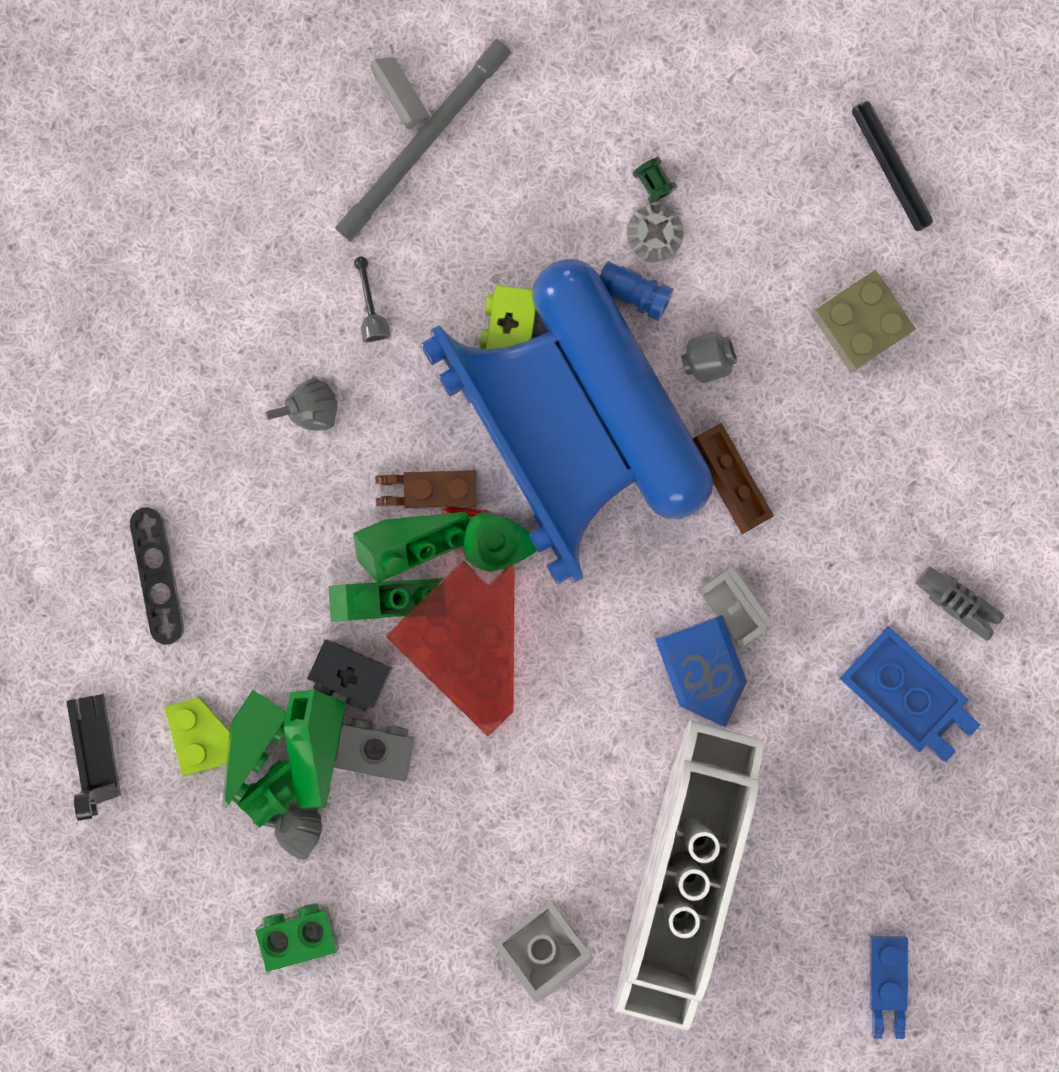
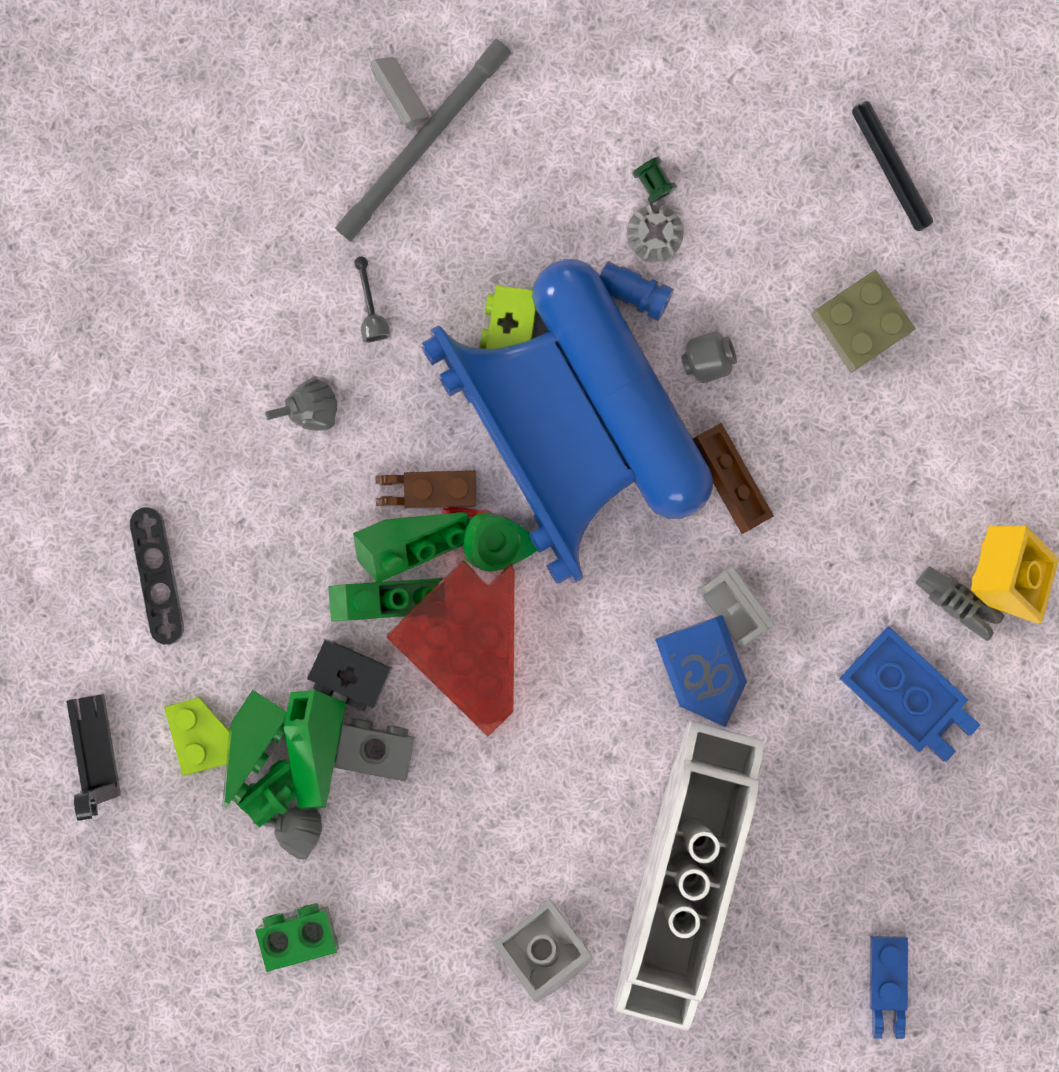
none -> yellow slope [971,526,1059,623]

